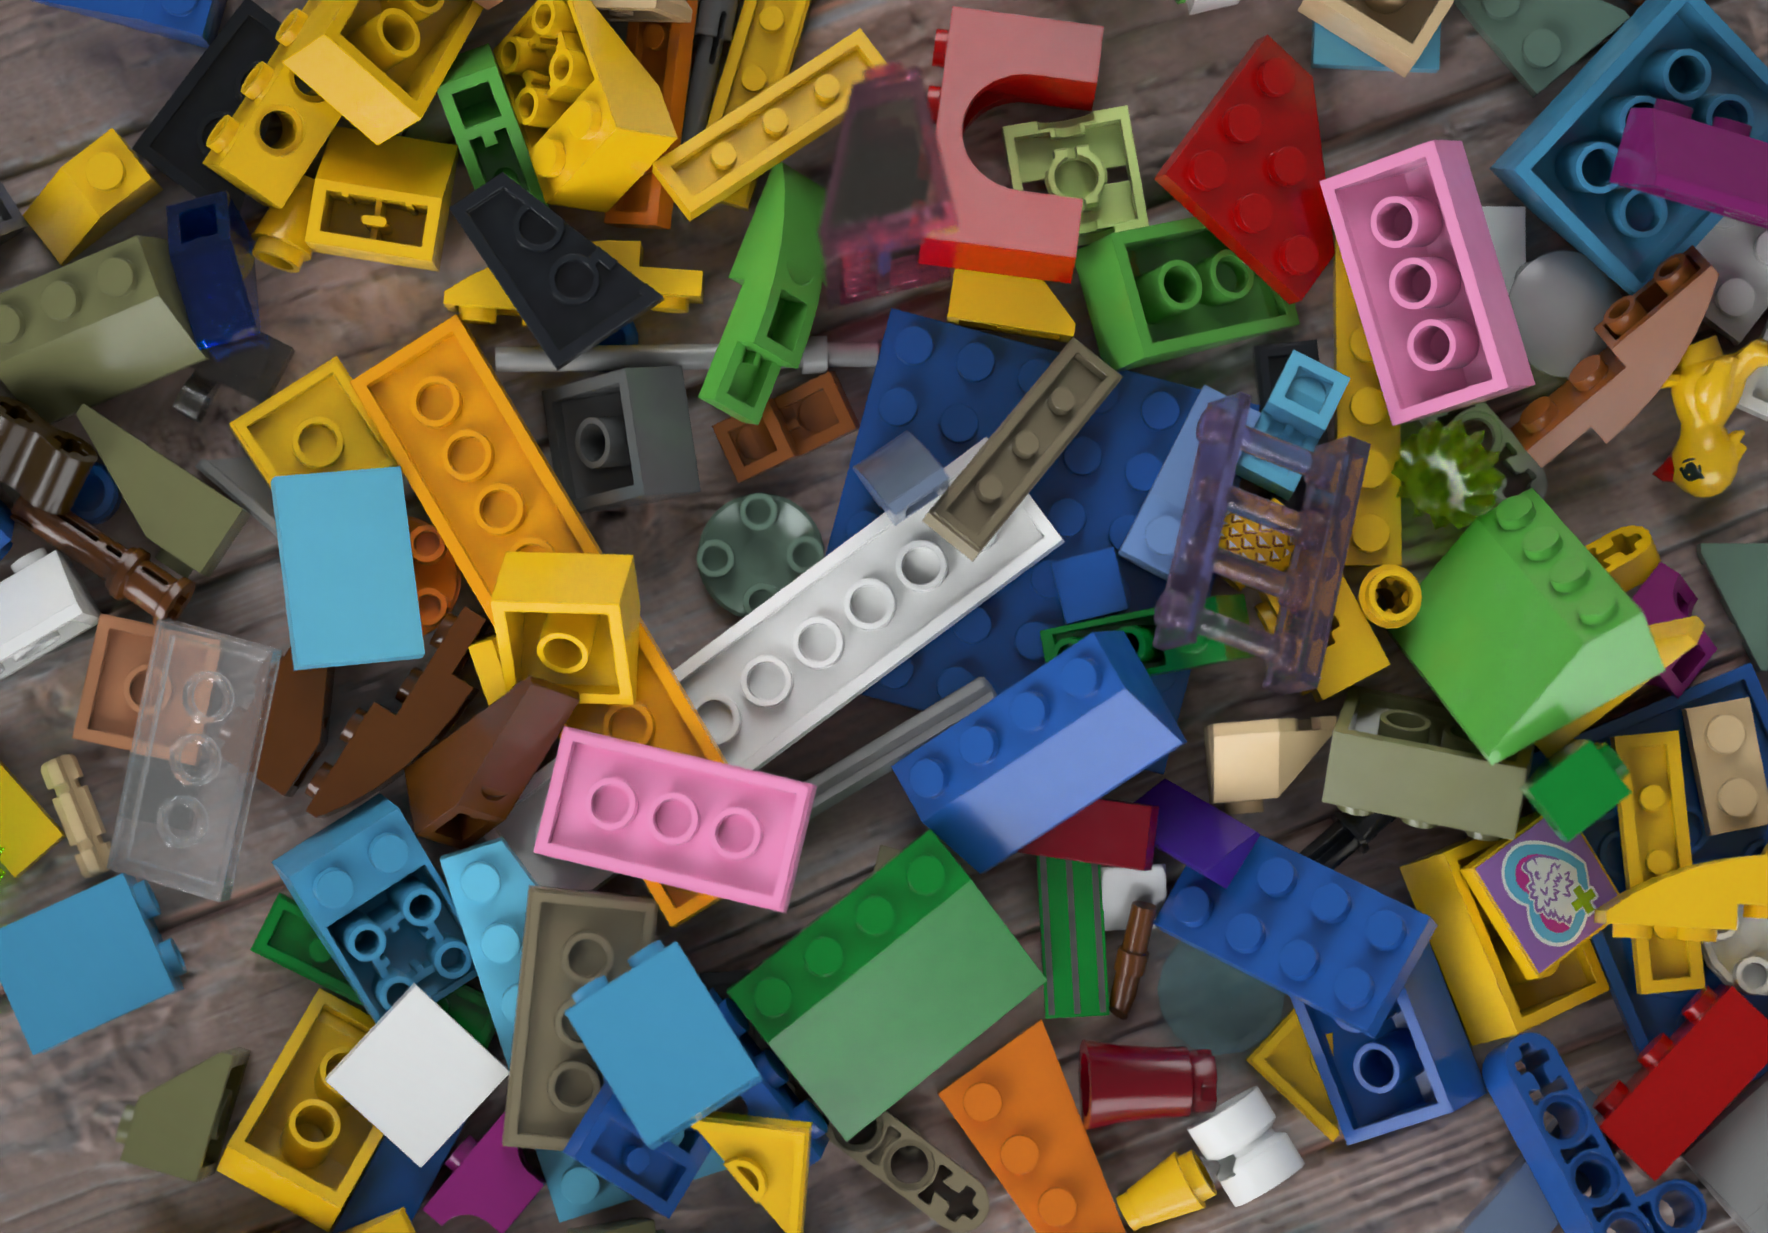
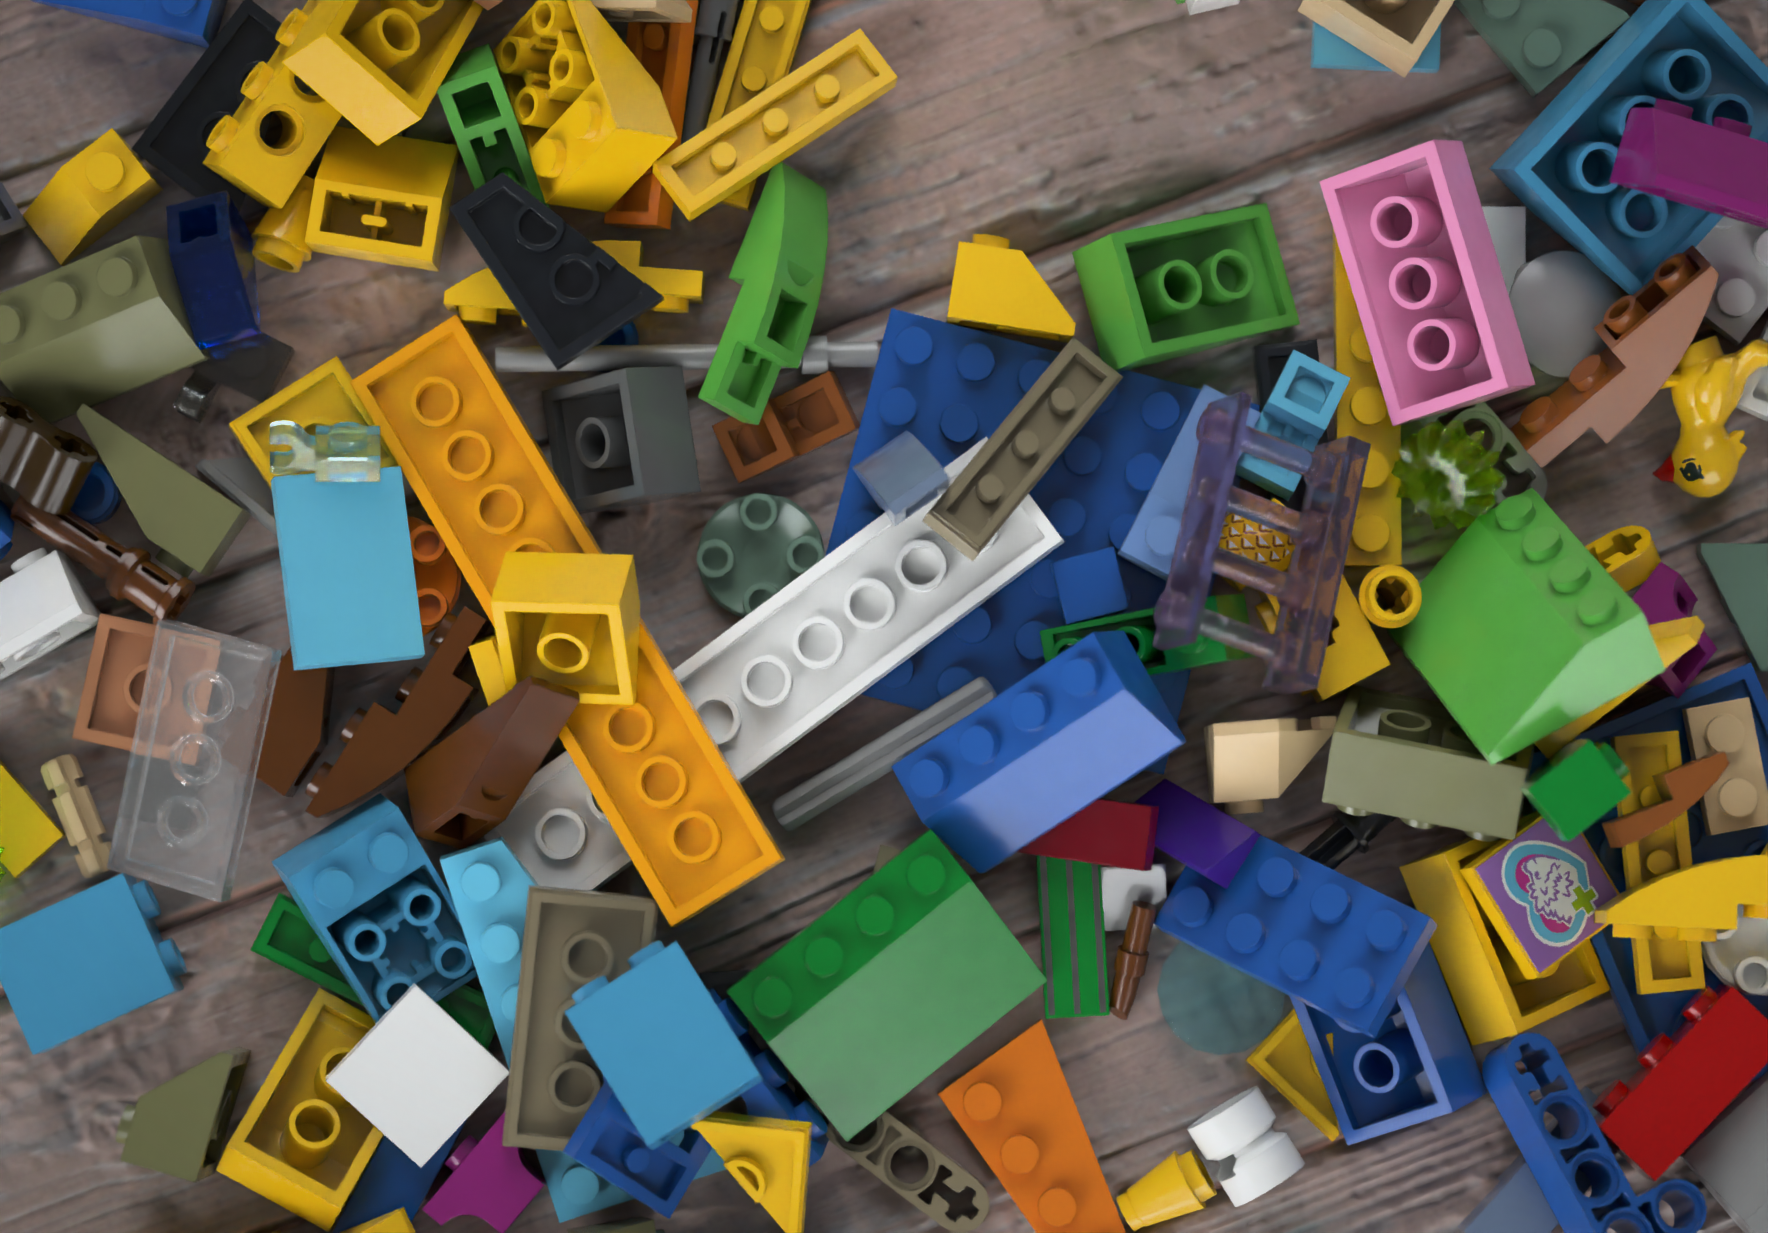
bright pink tile [533,726,817,913] -> none
windscreen [818,62,959,310] -> none
arch [908,6,1104,284] -> none
yellowish green brick [1001,105,1149,246] -> none
dark red plant [1079,1039,1217,1130] -> none
red plate [1154,35,1335,305] -> none
none -> clear light blue plate [269,420,380,482]
none -> dark orange slope [1601,751,1729,848]

